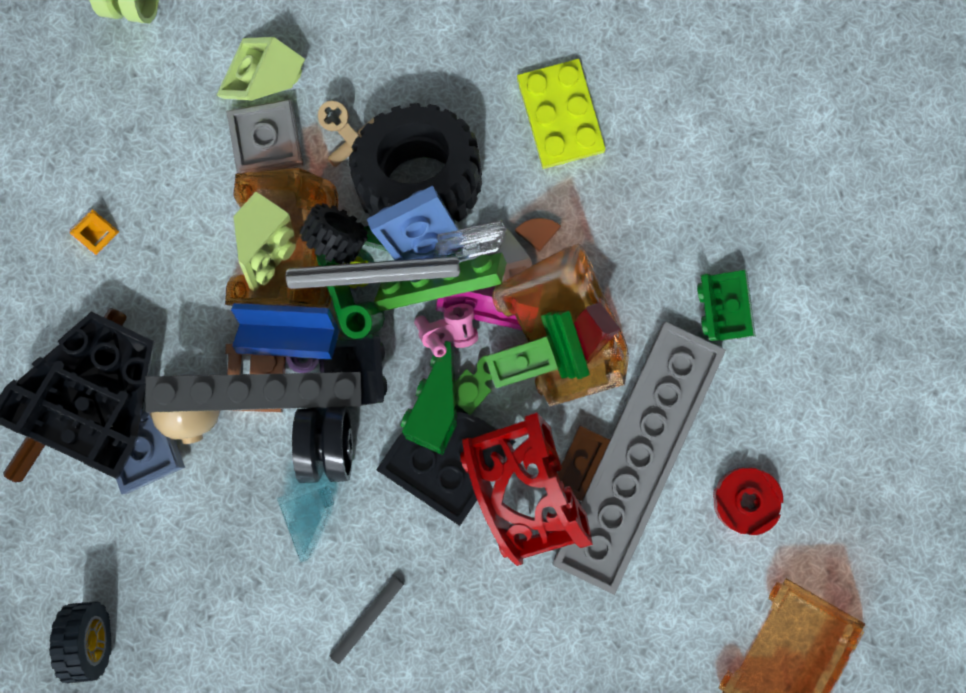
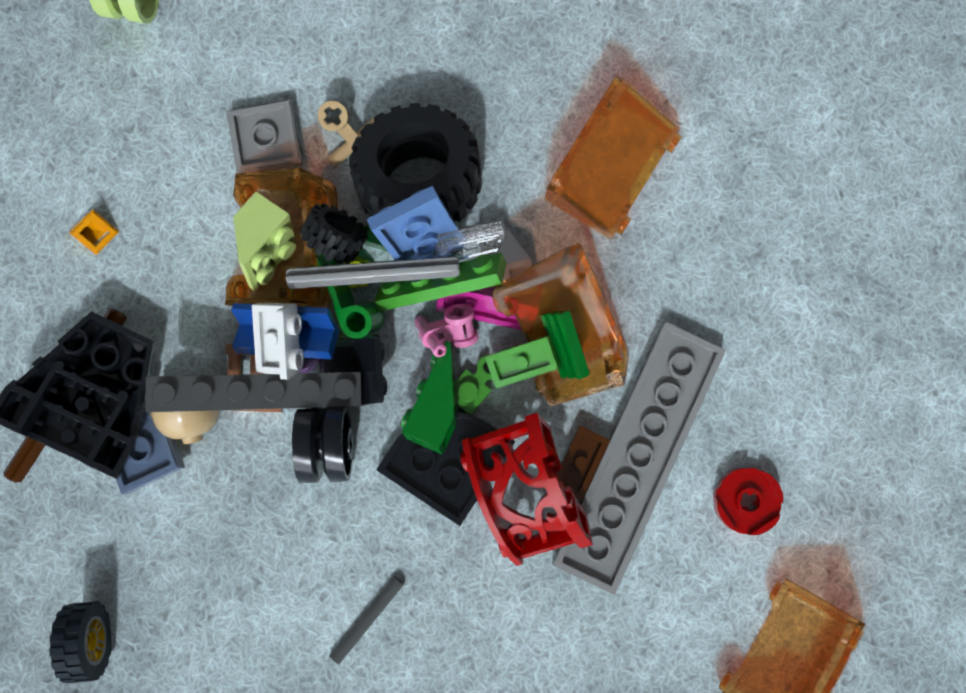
yellowish green slope [217,37,305,100] -> none
clear light blue slope [277,481,334,563] -> none
medium nougat tile [515,218,561,252] -> none
neon yellow plate [517,59,606,169] -> none
dark red slope [574,303,621,364] -> none
green bracket [697,270,756,342] -> none
none -> white bracket [252,303,304,380]
none -> clear orange windscreen [544,75,682,240]

